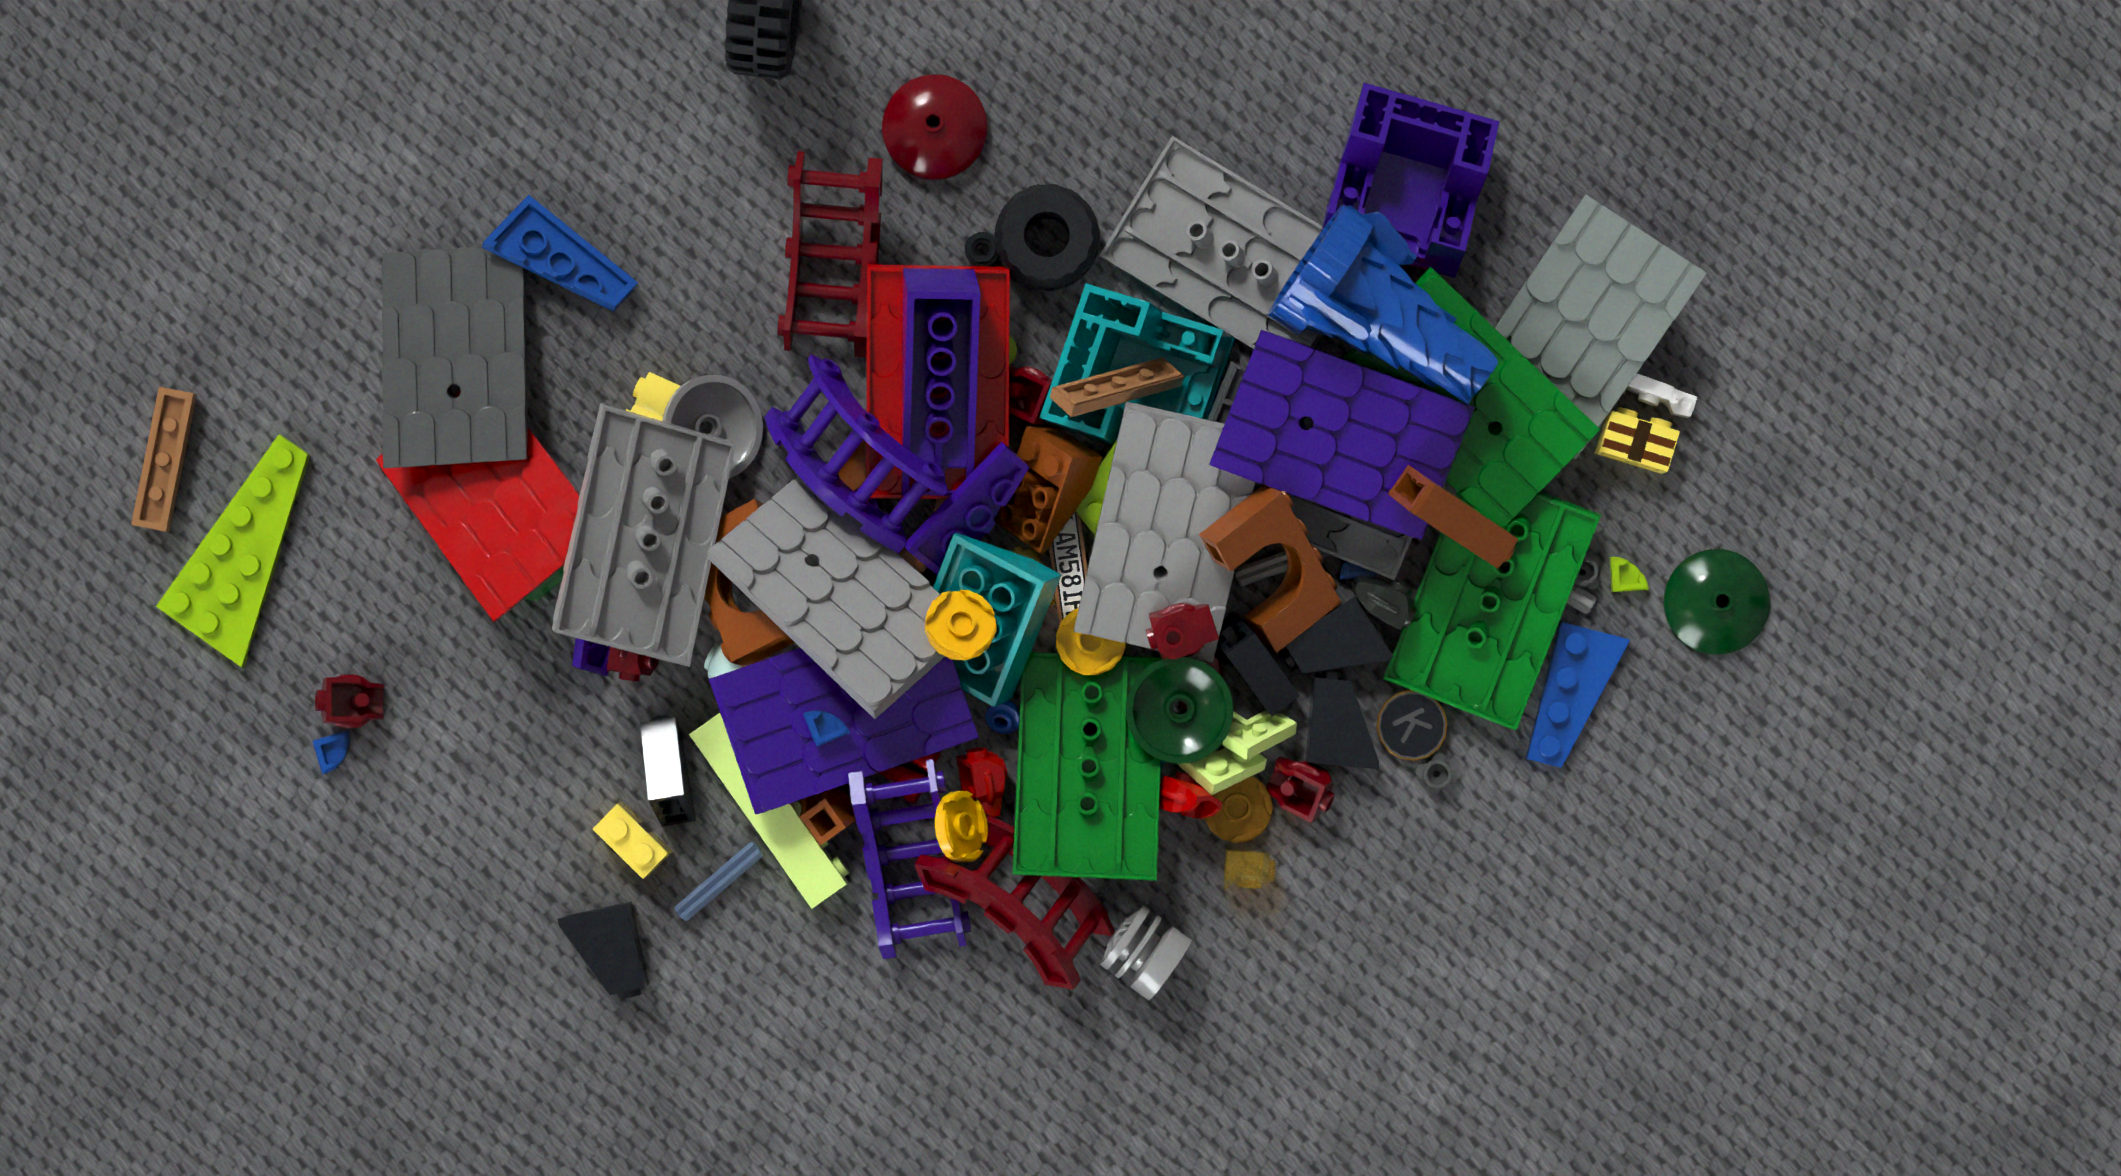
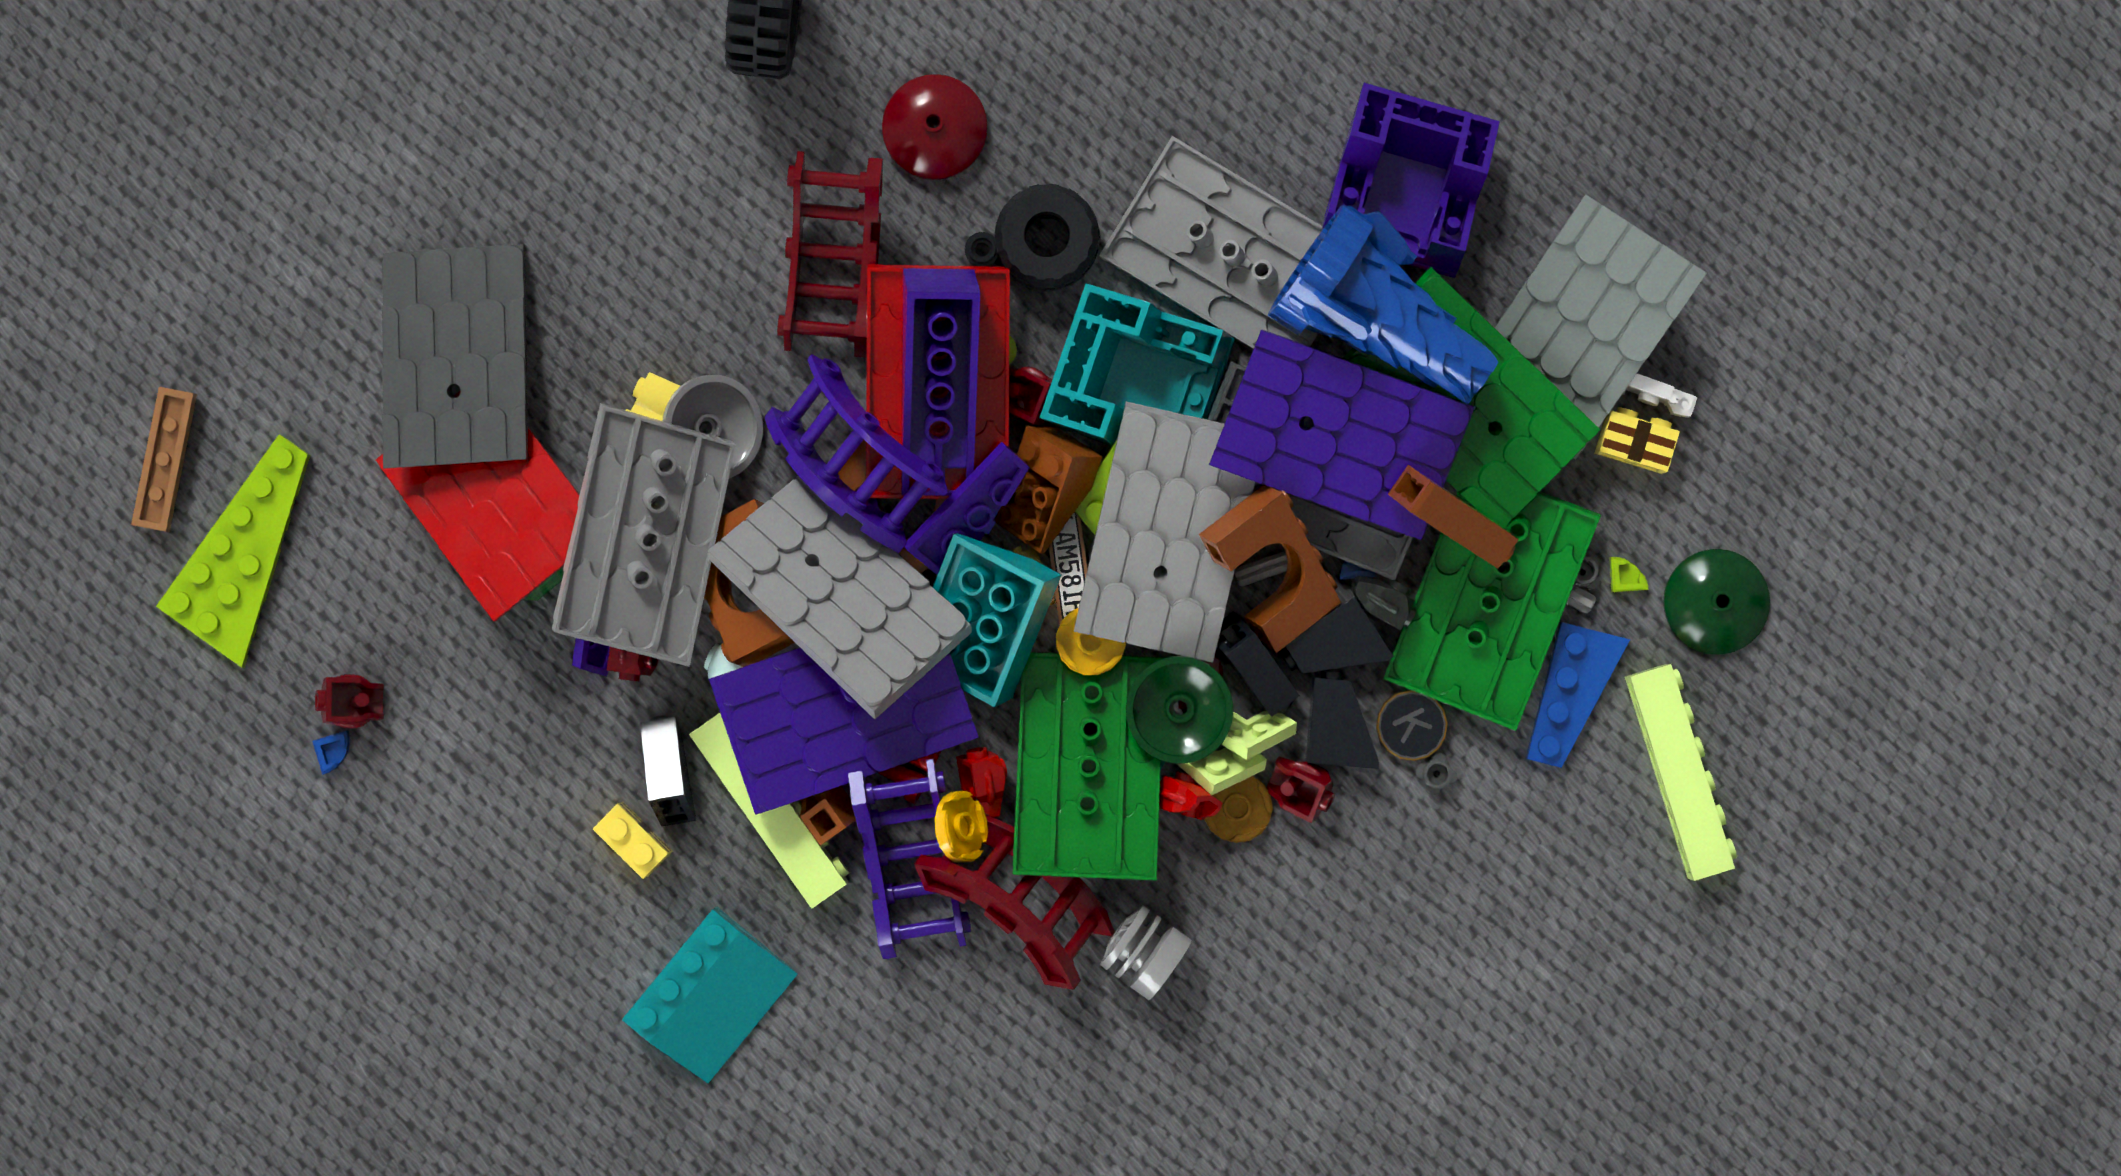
blue wing [482,195,638,312] -> none
black slope [557,901,649,999] -> none
sand blue axle [674,842,763,921] -> none
blue tile [803,710,850,747] -> none
yellow tile [924,589,996,660] -> none
blue plate [985,700,1020,734] -> none
medium nougat tile [1050,357,1184,417] -> none
dark red hand [1146,603,1219,659] -> none
clear yellow window [1223,849,1275,891] -> none
none -> teal slope [622,907,798,1083]
none -> yellowish green brick [1625,664,1737,881]

